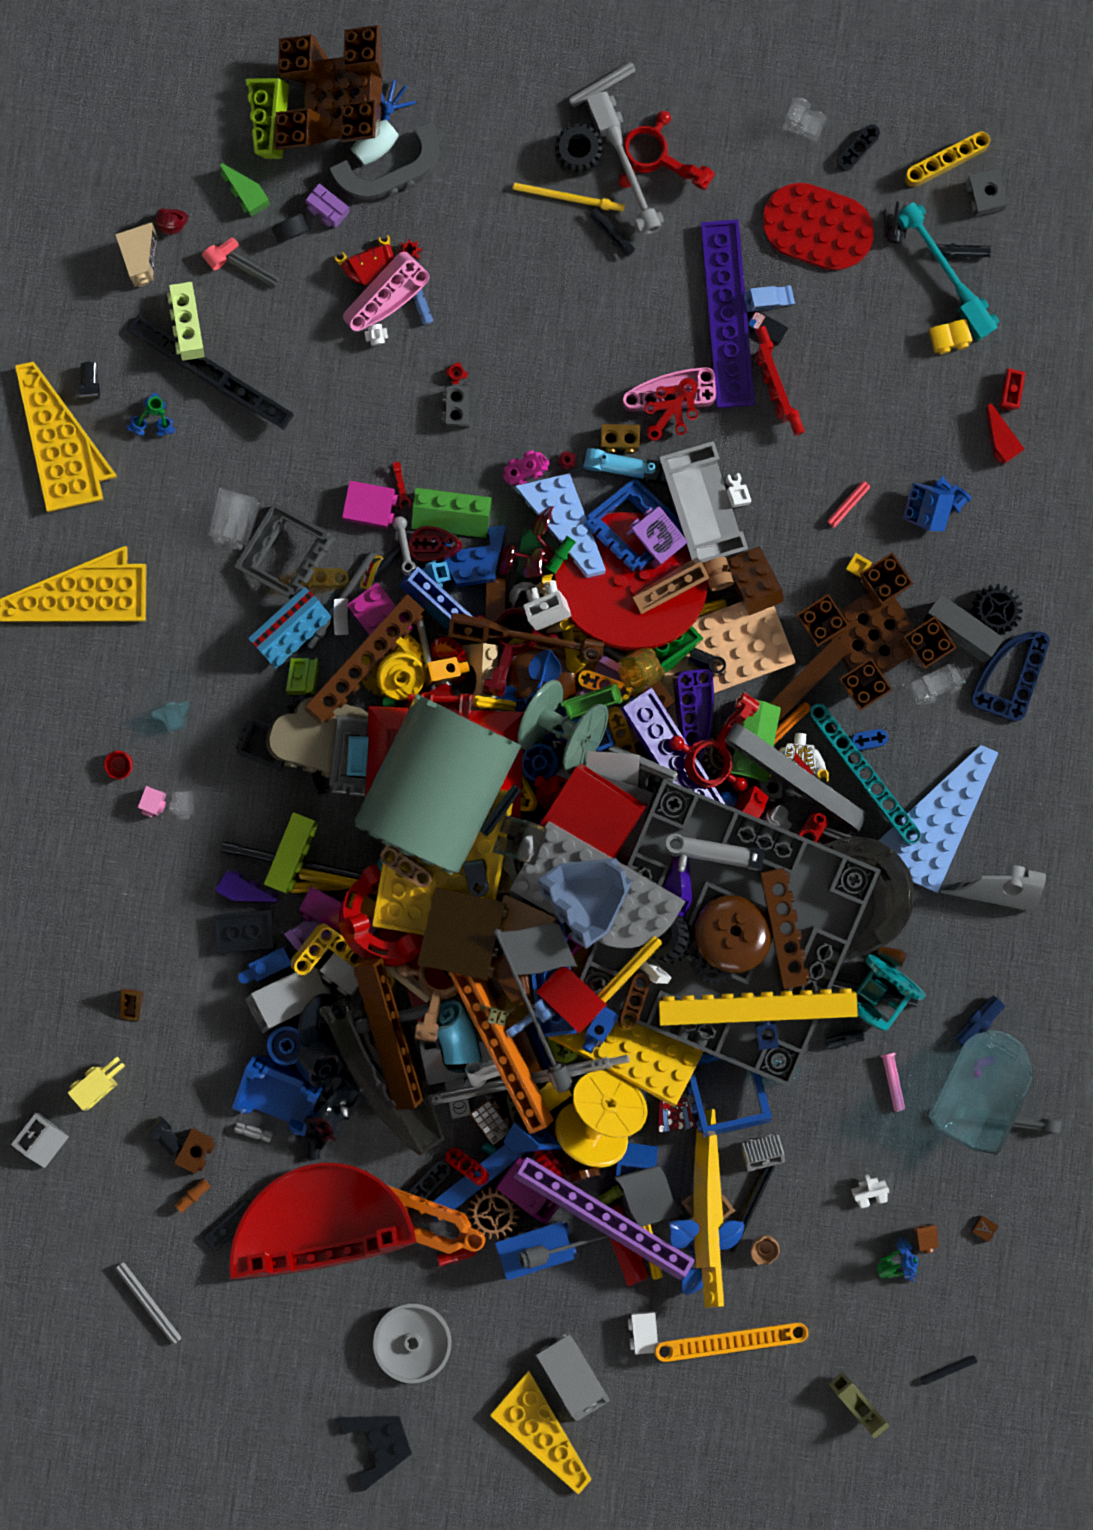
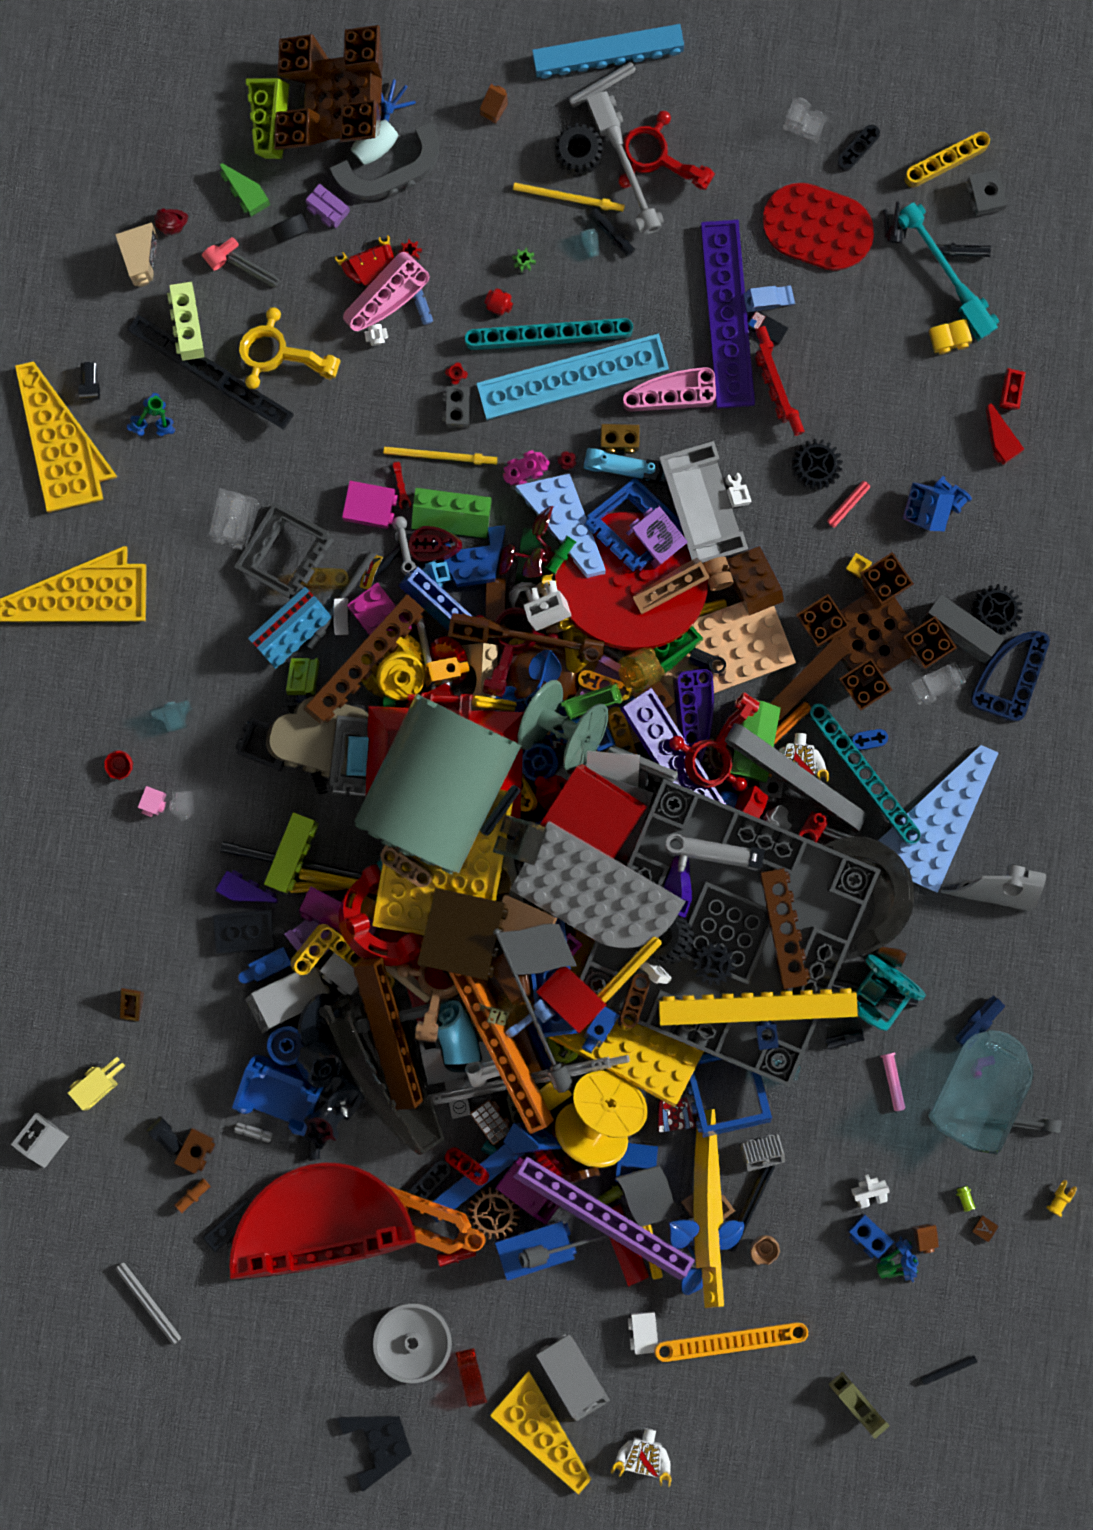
black piece [464,858,489,897] -> none
sand blue panel [537,858,633,948] -> none
red plant [644,378,698,441] -> none
reddish brown brick [694,895,772,973] -> none
none -> yellow piece [239,307,340,389]
none -> yellow bar [384,447,498,465]
none -> clear red brick [455,1348,487,1407]
none -> teal beam [465,318,633,350]
none -> medium azure plate [476,334,669,420]
none -> dark orange slope [480,84,508,124]
none -> red head [484,288,514,316]
none -> bright green gear [512,248,536,273]
none -> dark azure brick [532,24,684,78]
none -> clear light blue cone [580,228,599,258]
none -> torso [611,1428,671,1487]
none -> black gear [791,439,843,490]
none -> blue brick [848,1214,894,1259]
none -> lime pin [956,1186,976,1212]
none -> yellow piece [1046,1180,1077,1217]

